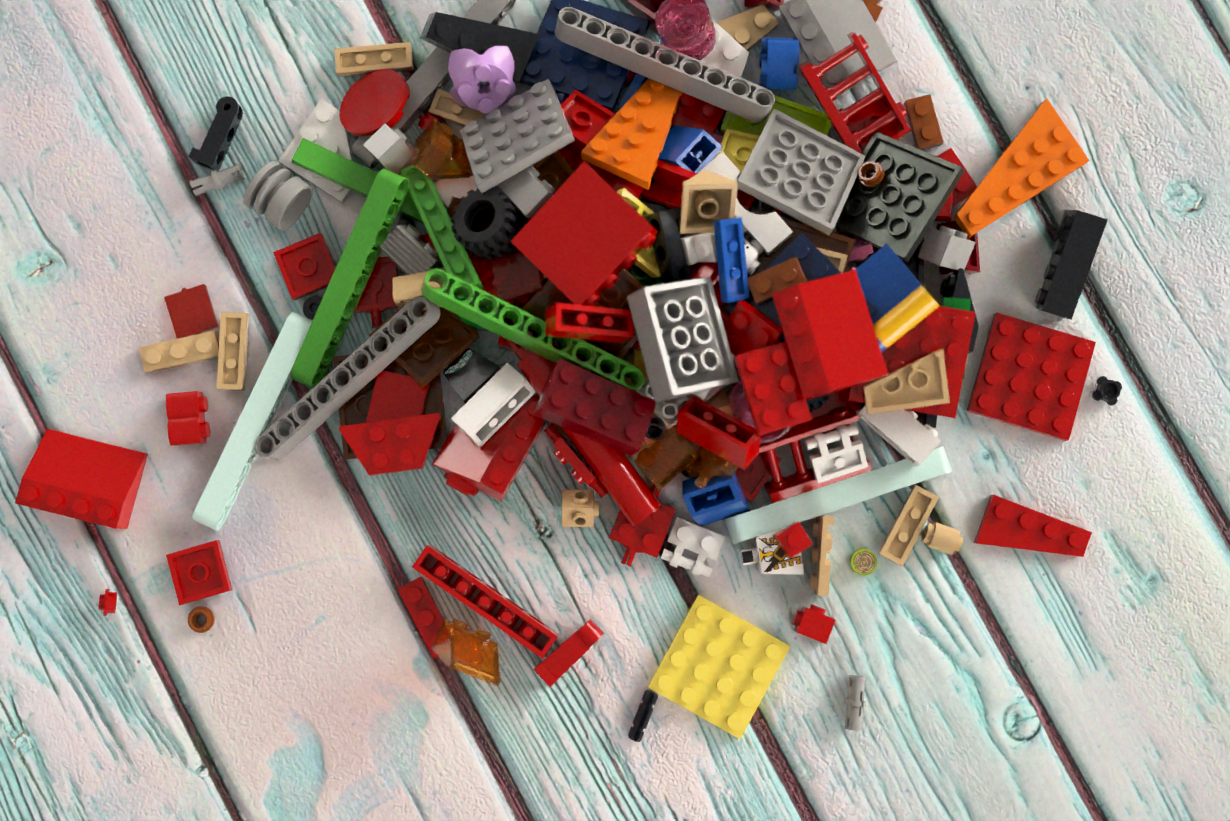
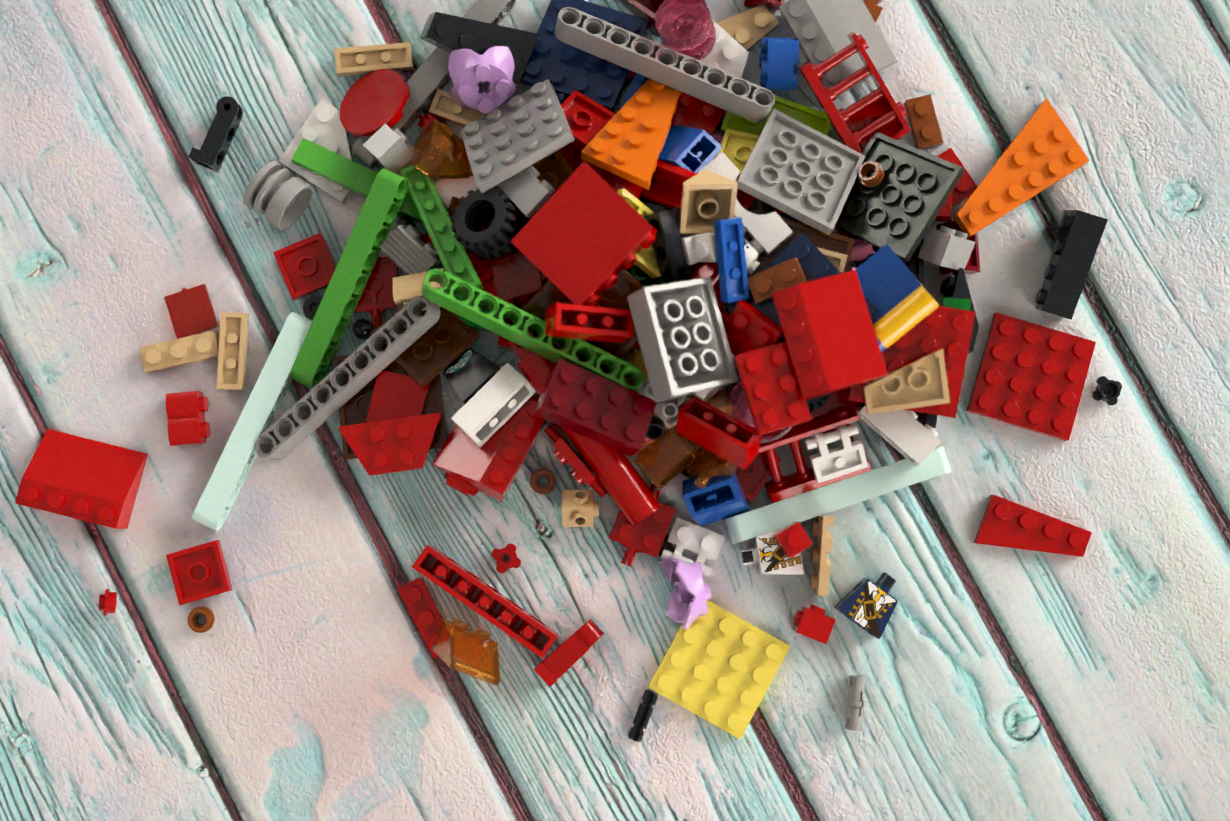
light grey pin [190,163,245,196] -> none
tile [850,549,877,575] -> none
tan plate [878,485,939,566] -> none
tan brick [921,522,963,555] -> none
none -> black hinge [352,319,374,340]
none -> red plate [491,543,521,573]
none -> dark orange plate [530,468,556,494]
none -> lavender brick [659,557,711,629]
none -> torso [834,572,898,639]

